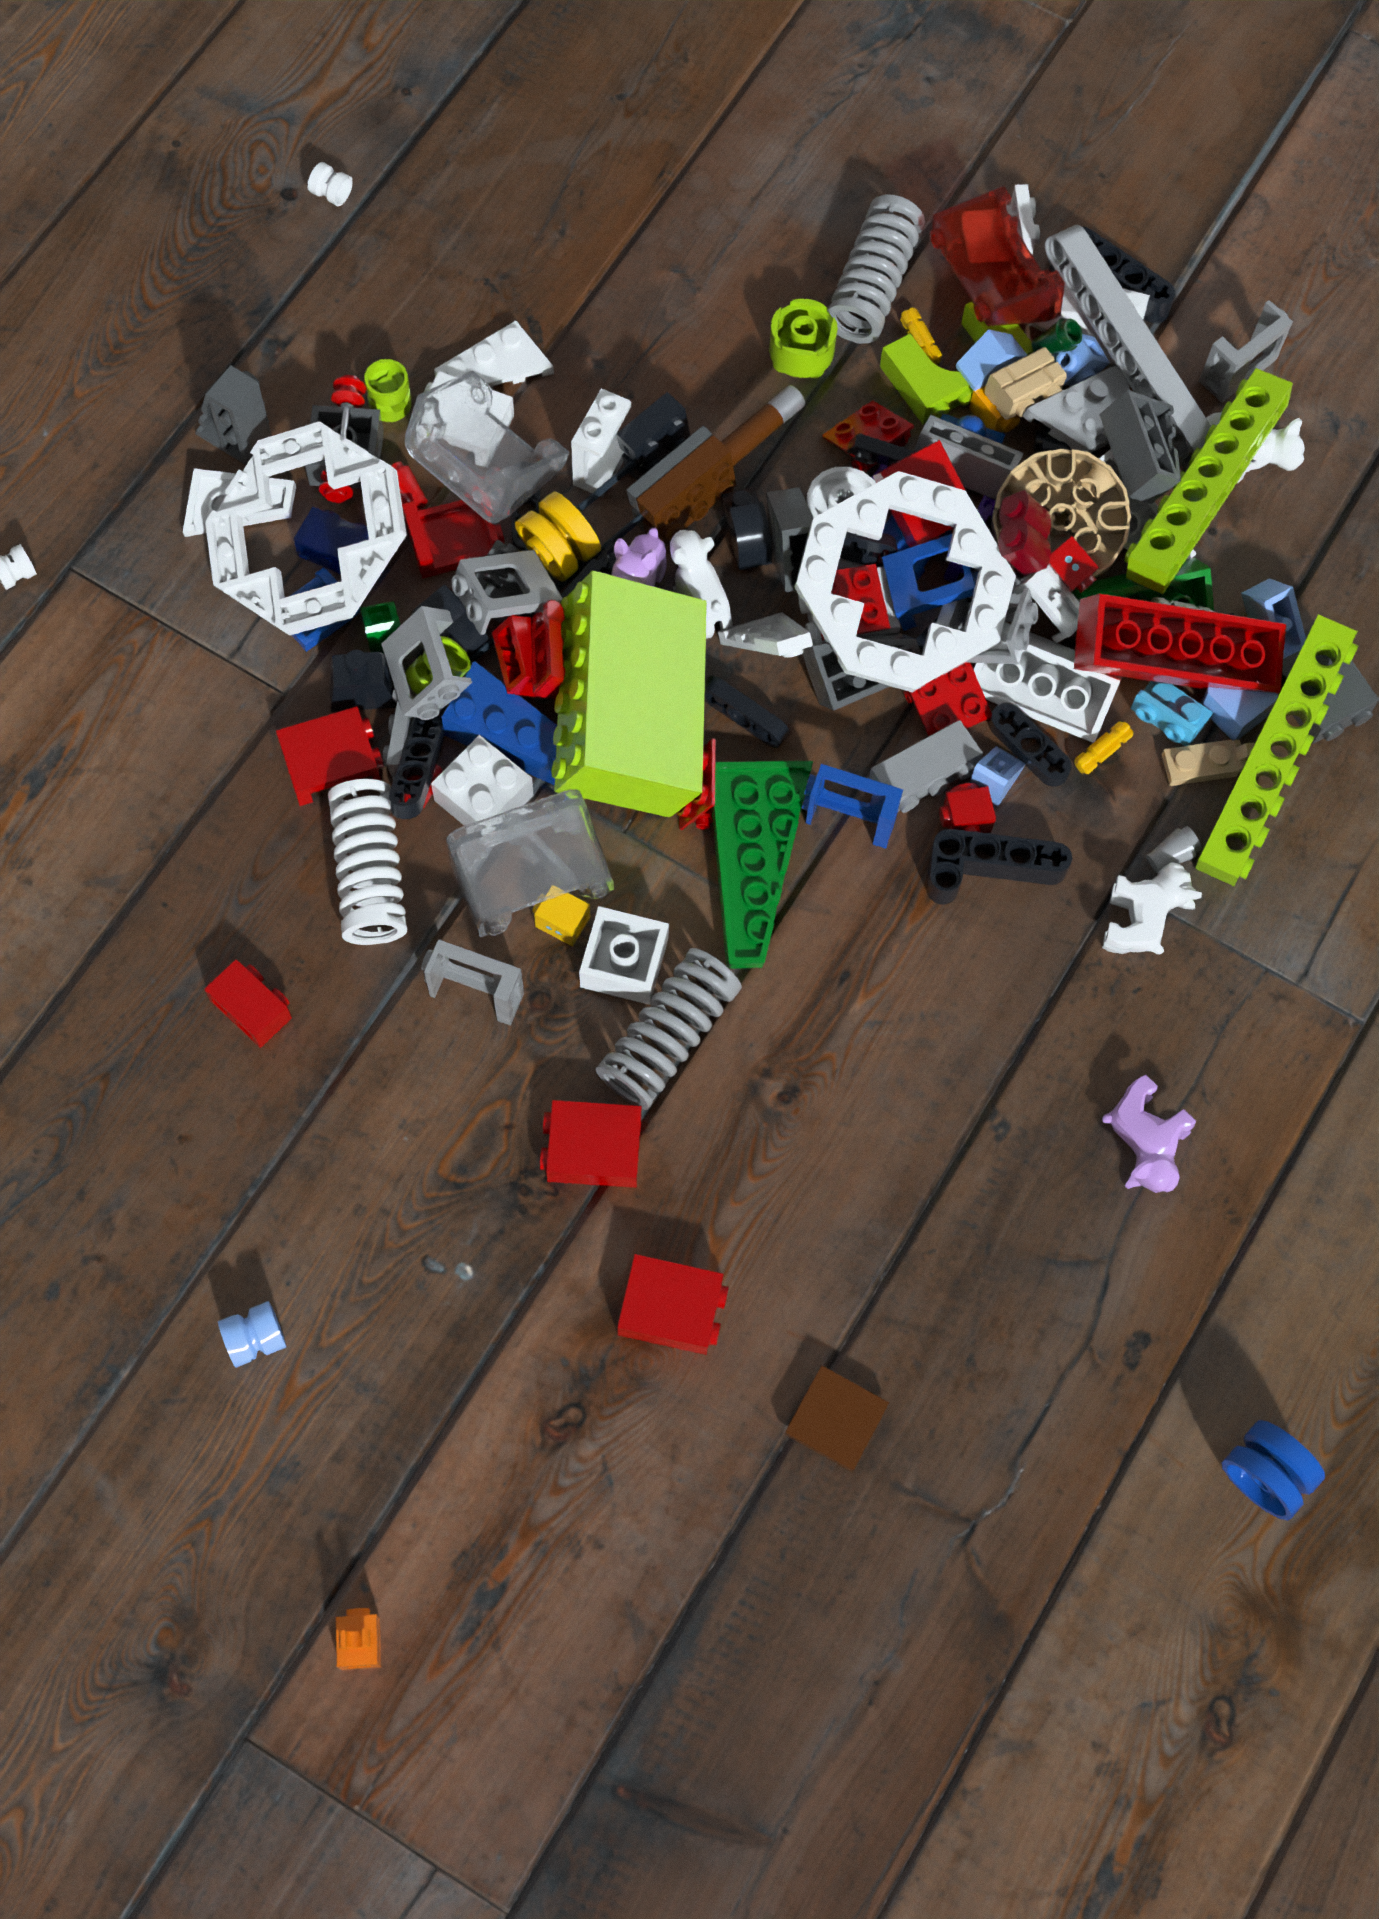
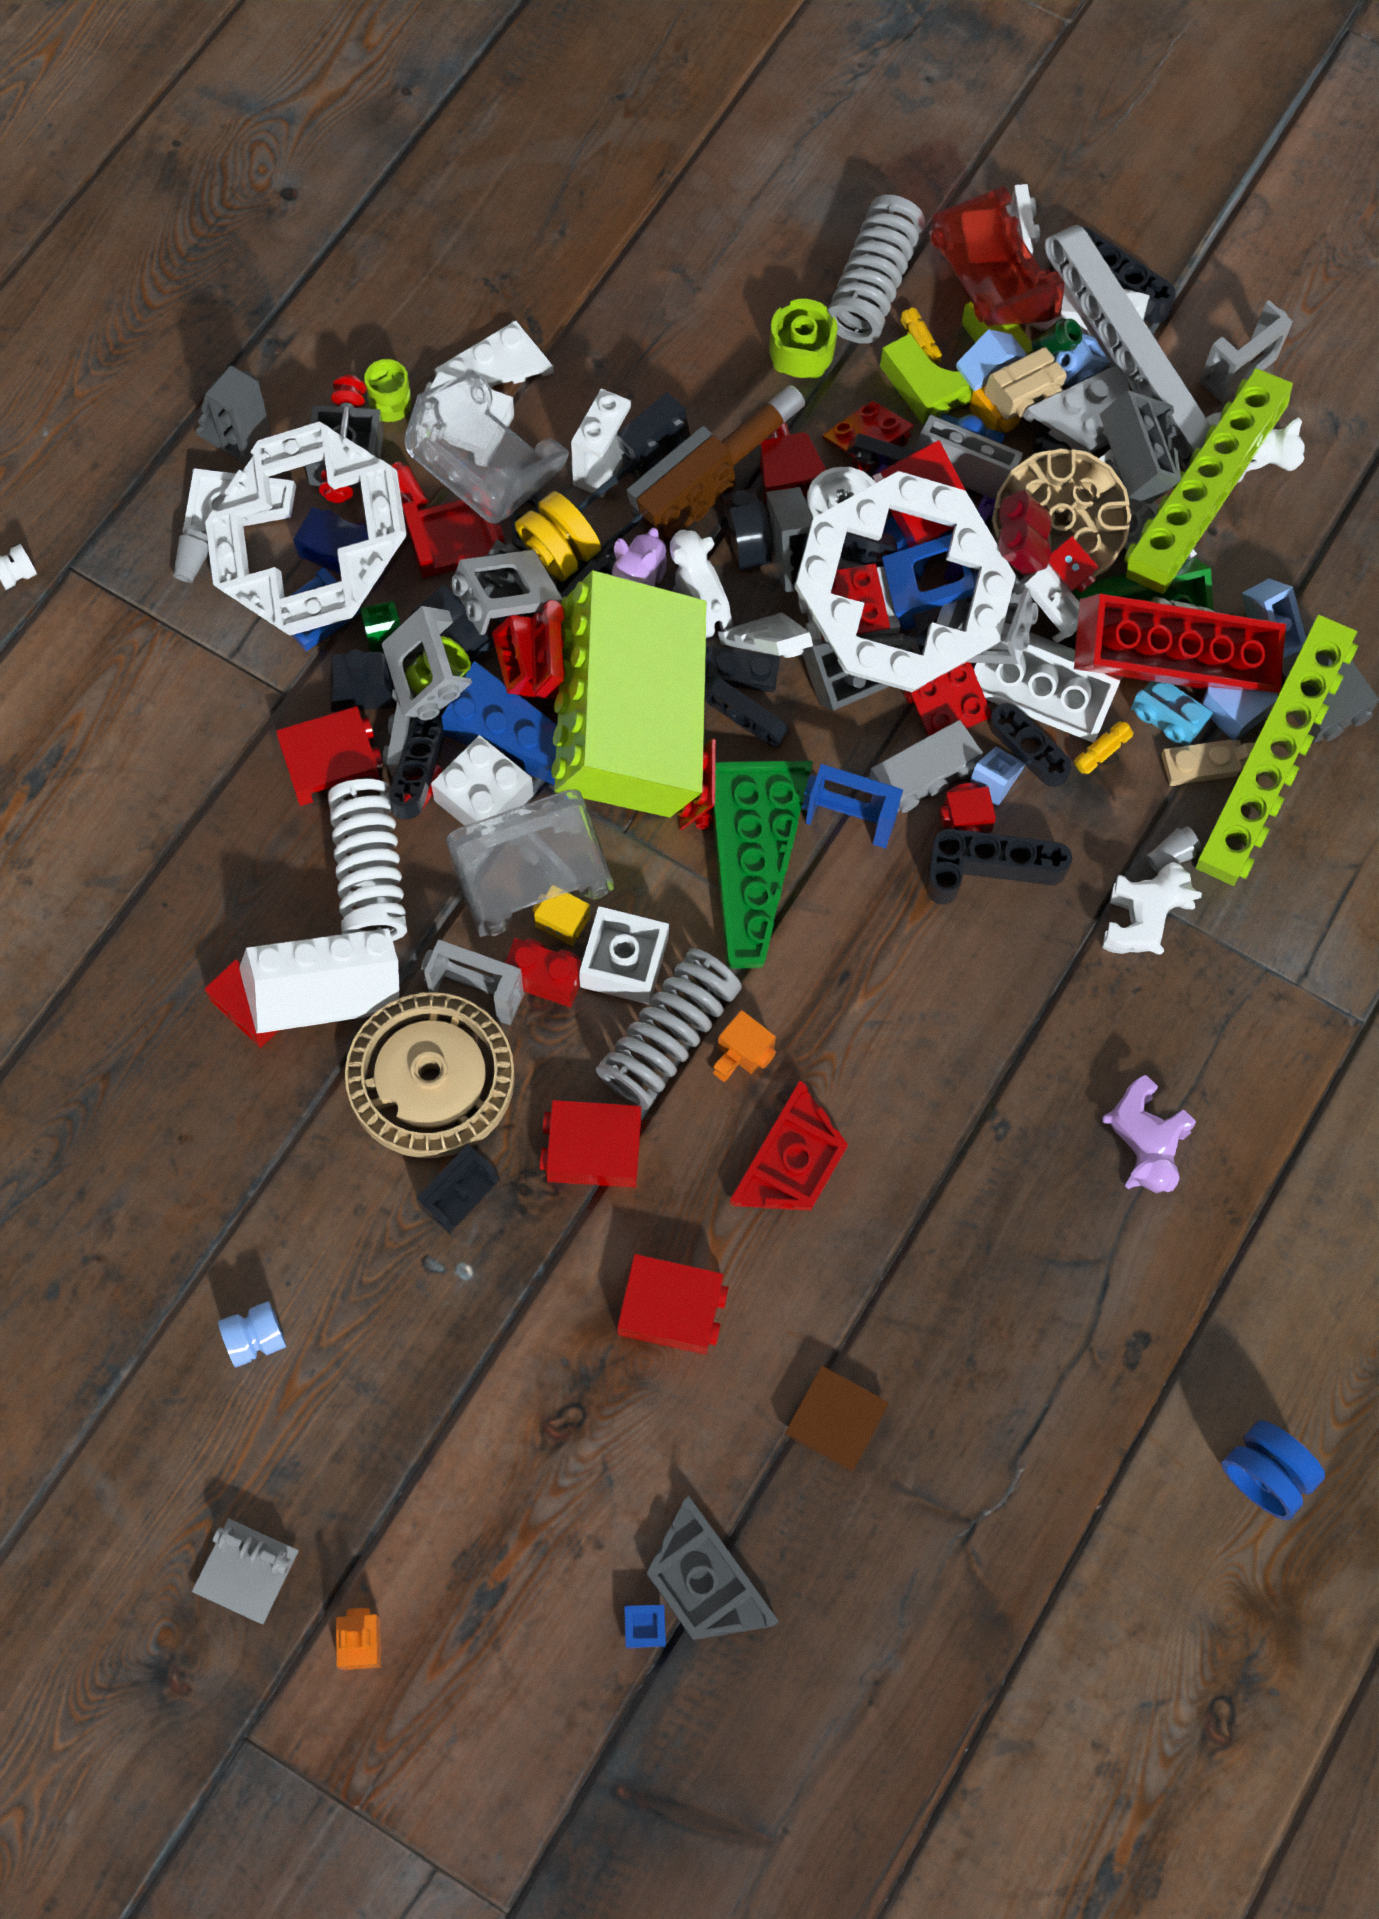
white wheel [308,162,353,206] -> none
none -> light grey cone [173,529,209,583]
none -> light grey hinge [192,1518,299,1625]
none -> white slope [239,928,399,1034]
none -> tan piece [345,993,515,1158]
none -> black hinge [416,1144,500,1234]
none -> red brick [505,938,582,1008]
none -> blue plate [625,1604,666,1648]
none -> dark grey wing [646,1496,779,1640]
none -> black hinge [705,647,780,693]
none -> orange brick [713,1010,776,1082]
none -> red wing [729,1081,848,1211]
none -> red torso [759,423,826,505]

